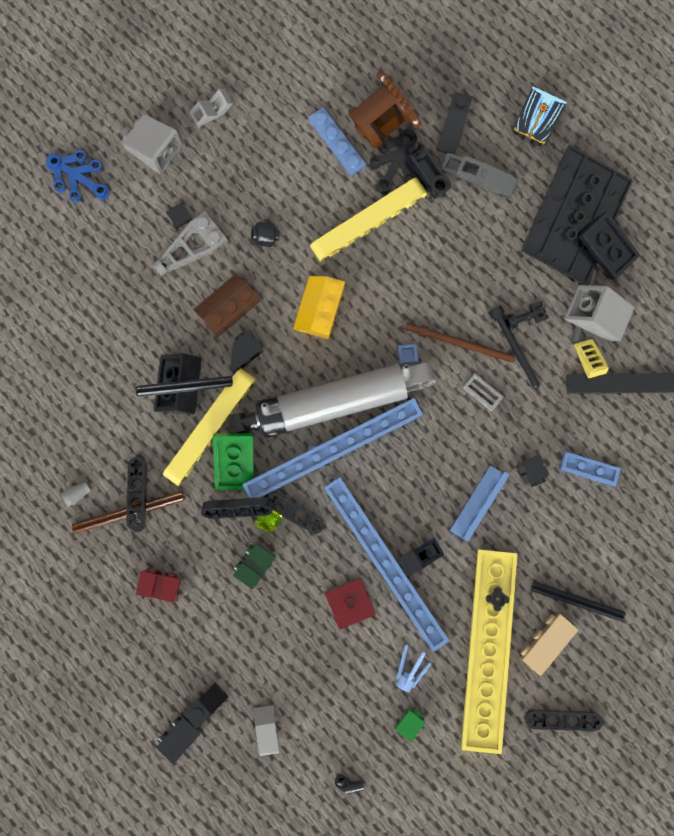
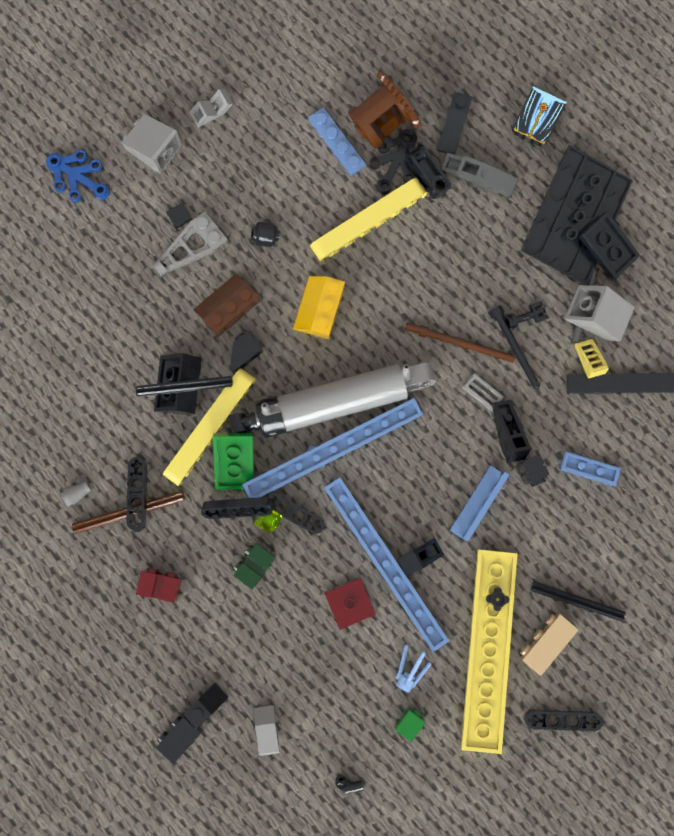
medium blue tile [397,344,419,365] -> none
none -> black slope [492,400,532,463]

